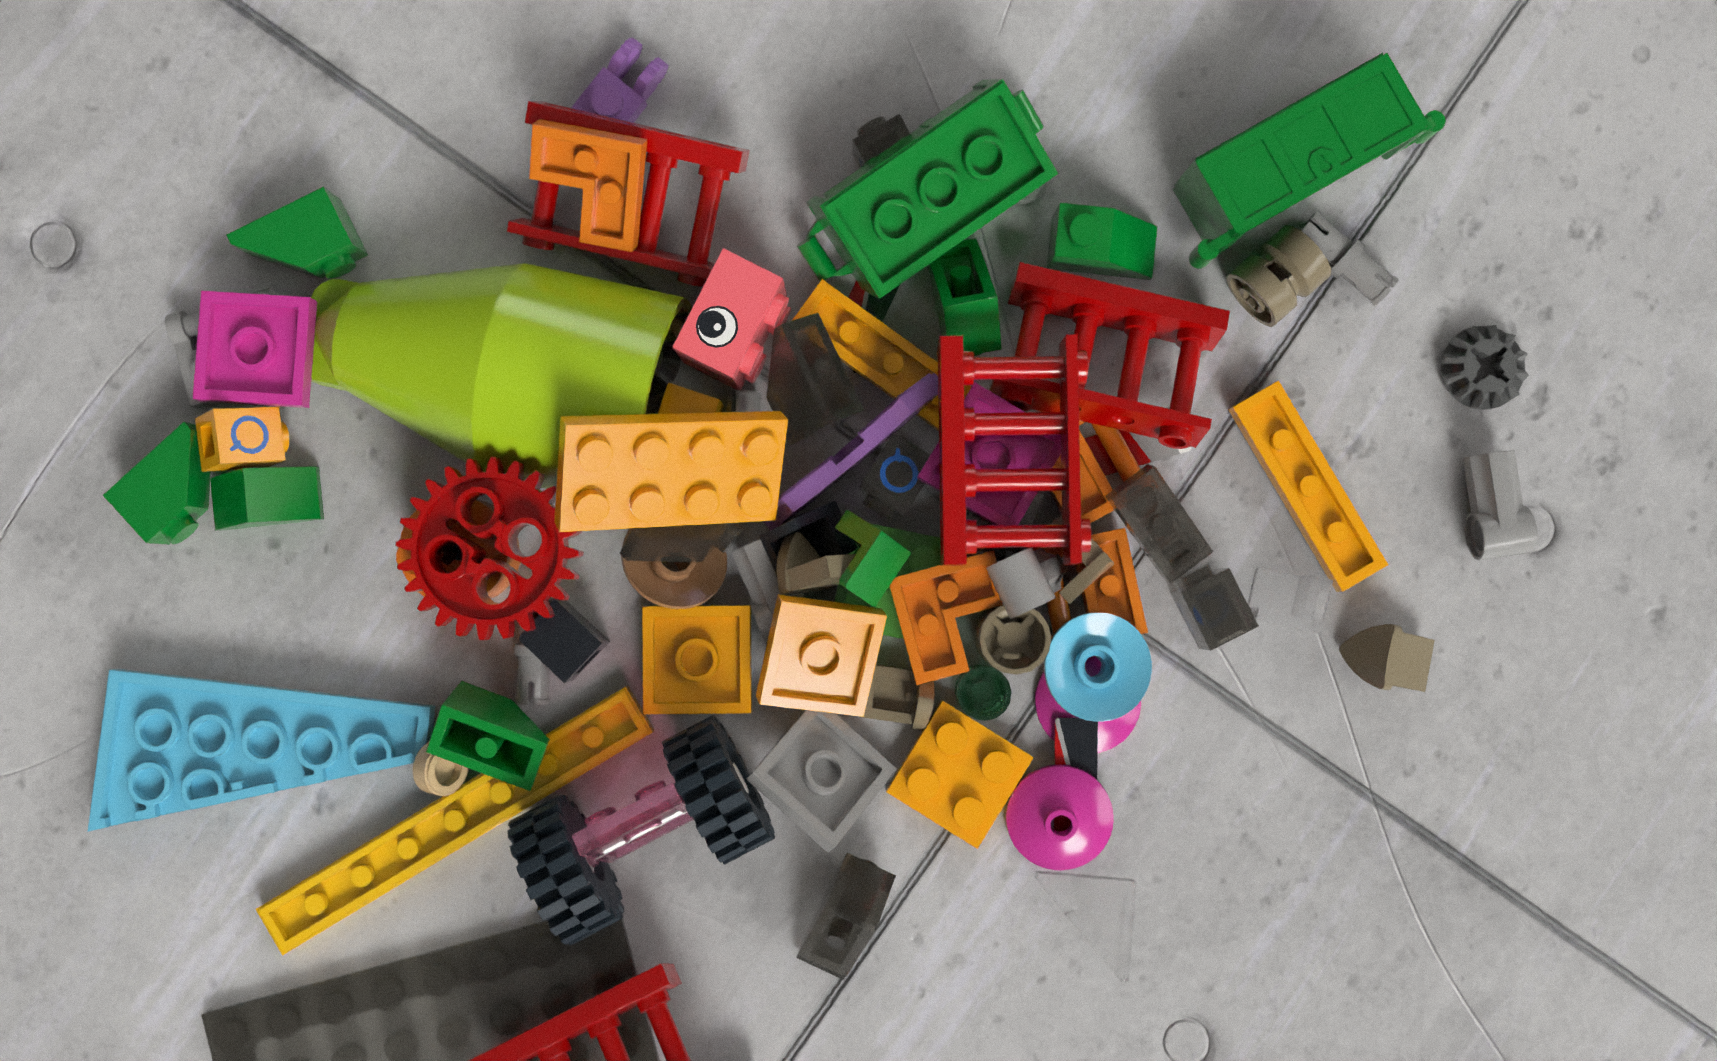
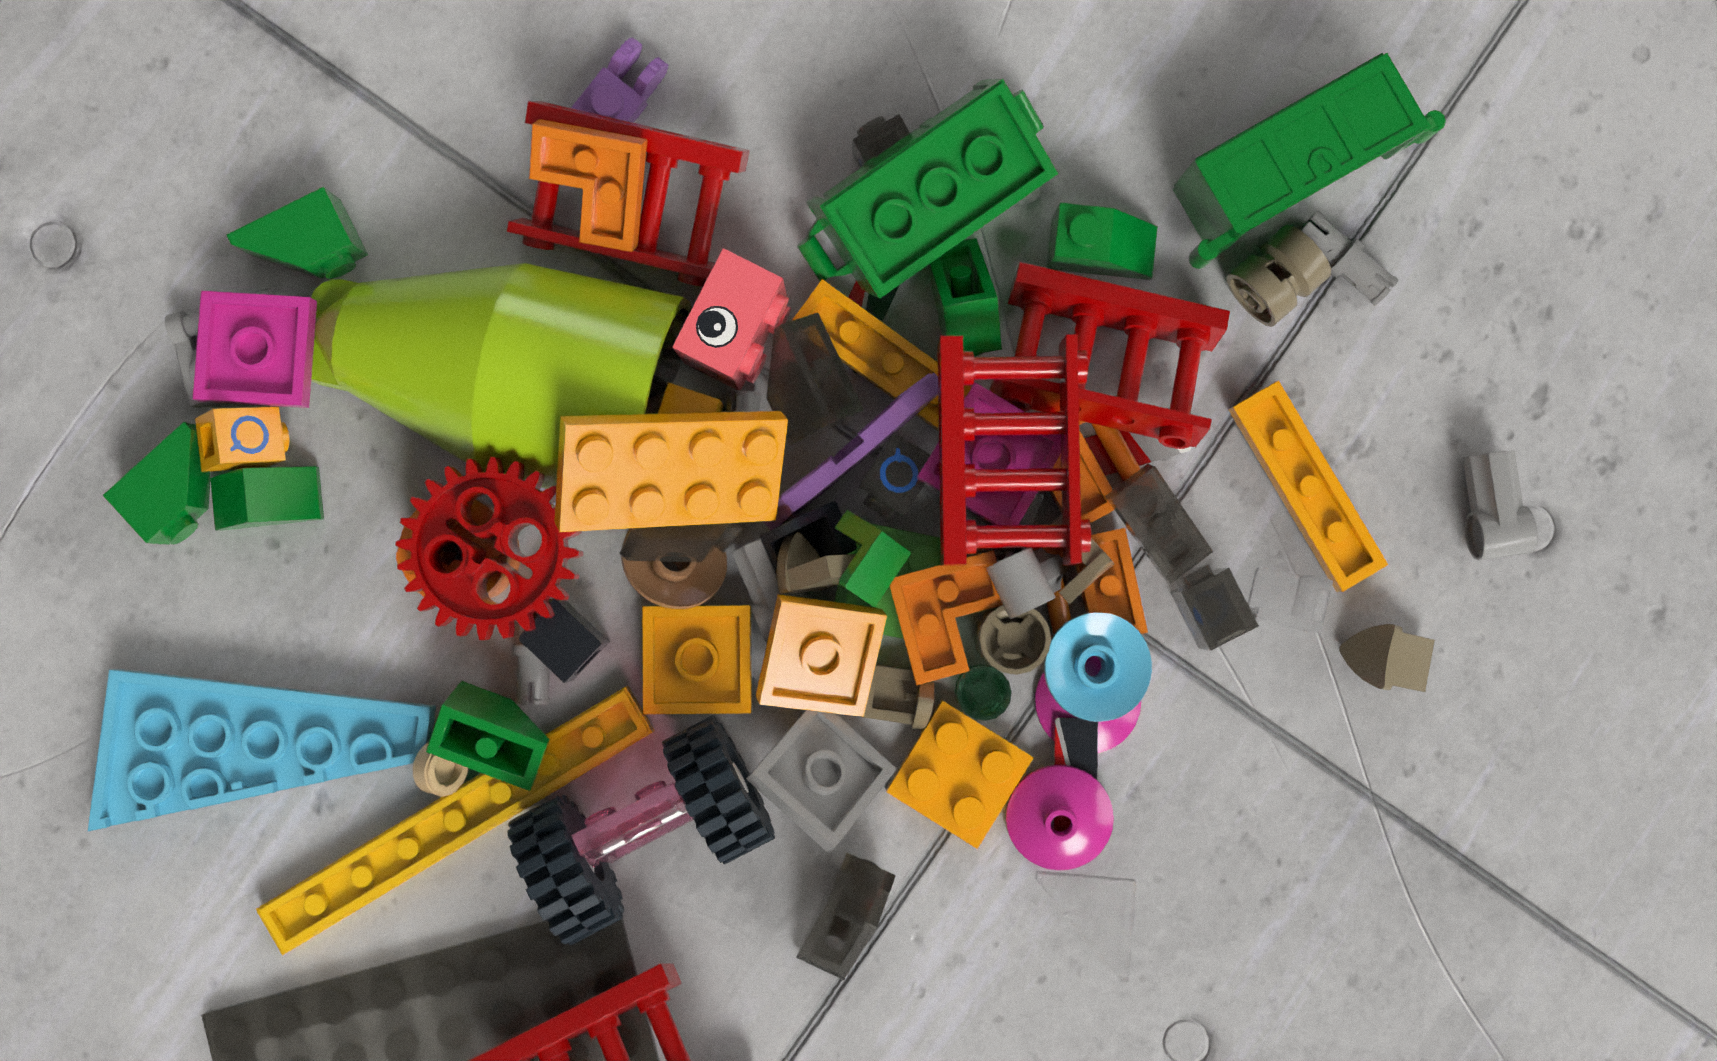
dark grey gear [1441,325,1529,410] -> none

